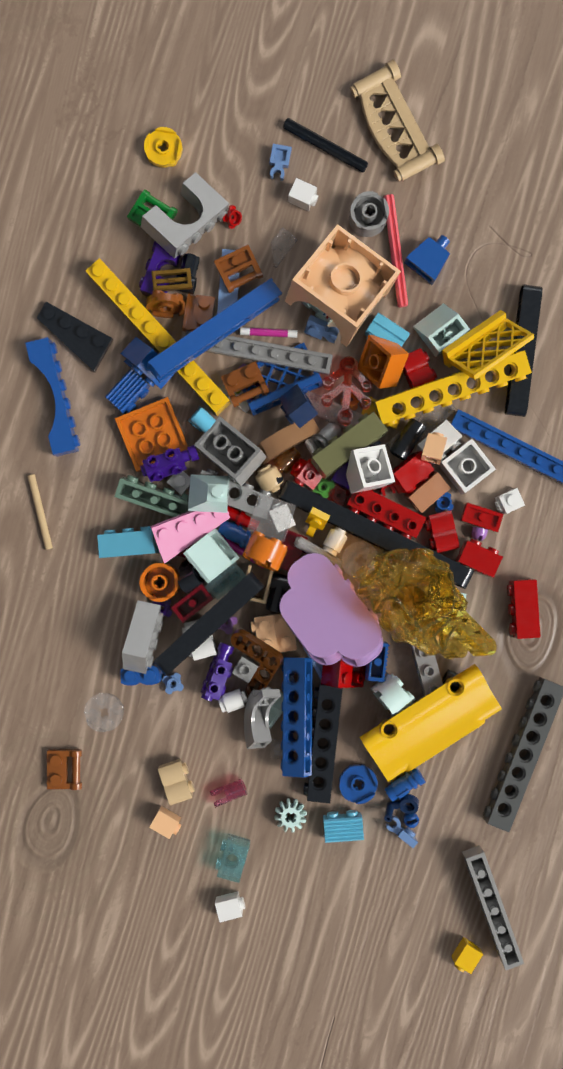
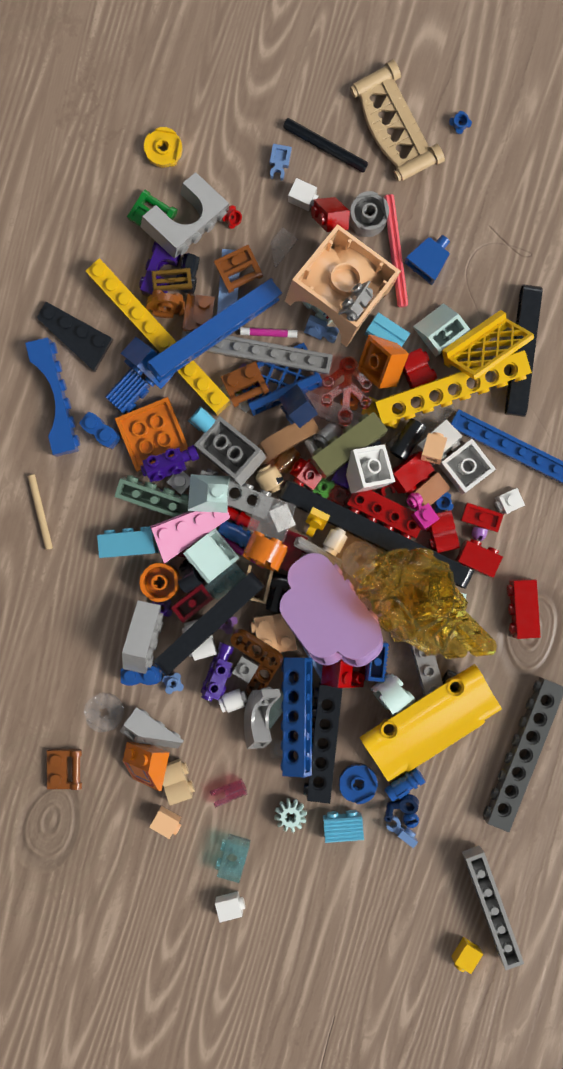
none -> blue brick [79,412,121,449]
none -> light grey slope [120,707,184,749]
none -> orange slope [123,742,169,791]
none -> red brick [311,197,350,232]
none -> light grey hinge [338,281,373,321]
none -> dark pink plate [406,492,440,531]
none -> blue plate [449,111,472,134]

